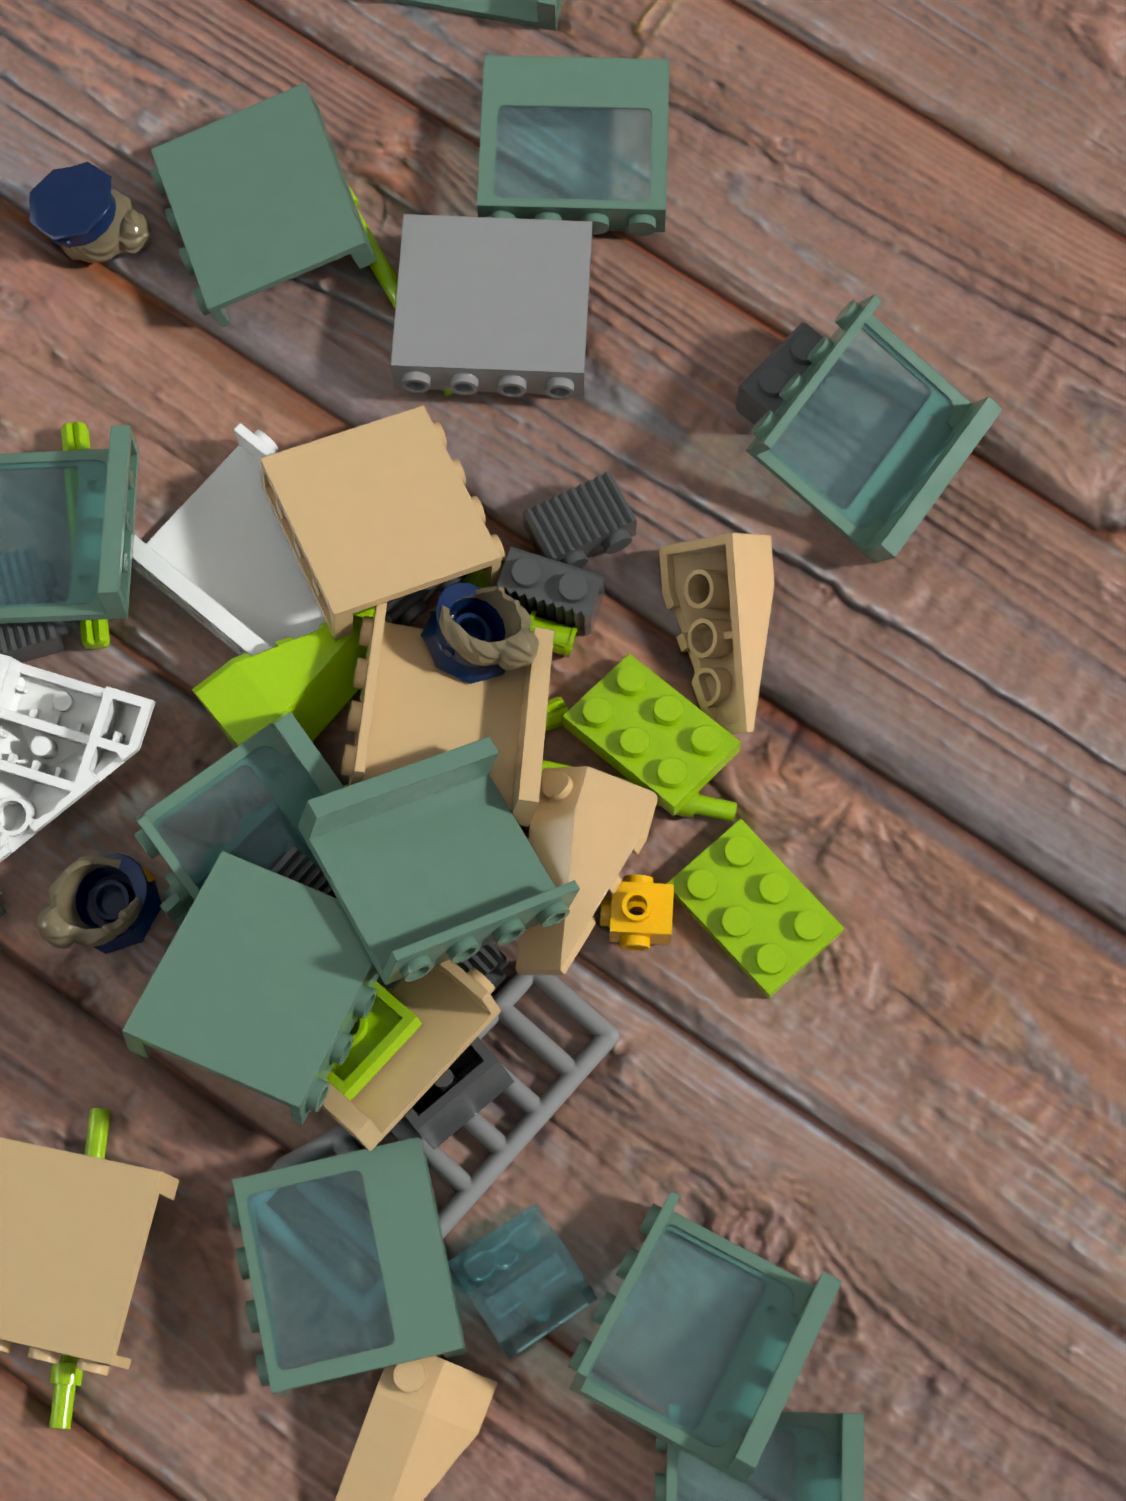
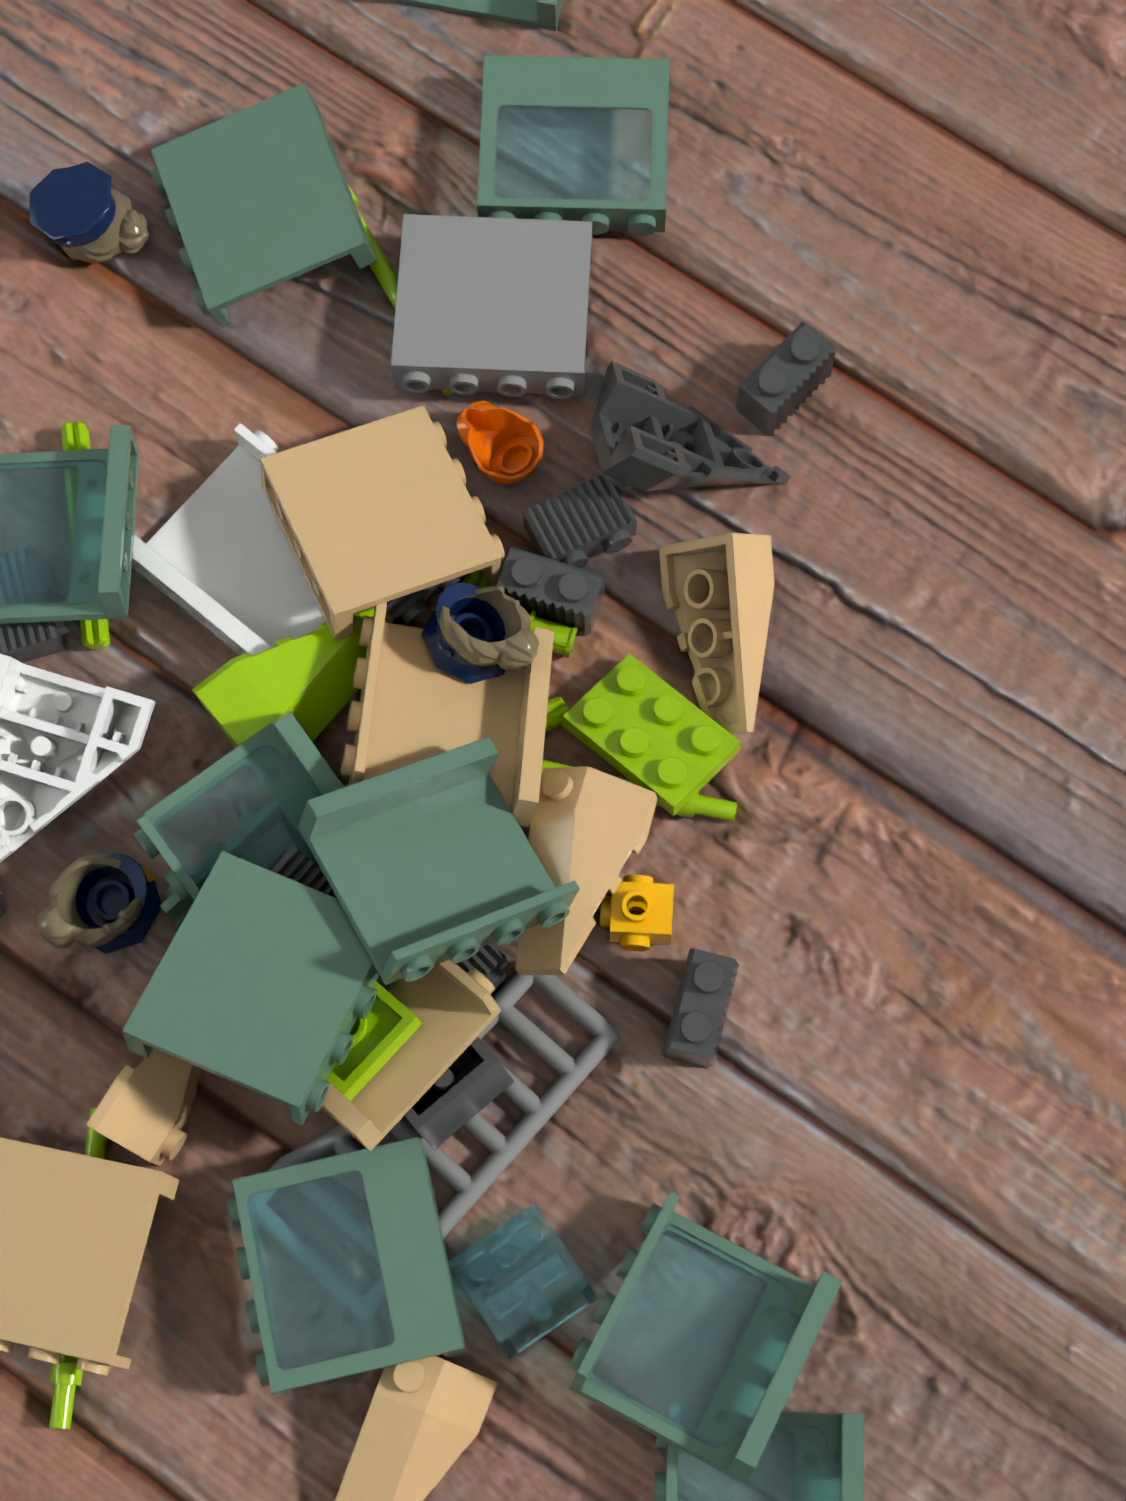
lime plate [667,819,845,999] -> none
clear light blue panel [746,294,1003,563] -> none
none -> tan wedge [86,1048,202,1166]
none -> orange hair [456,400,544,485]
none -> dark grey wedge [590,361,791,492]
none -> dark grey brick [663,948,739,1069]

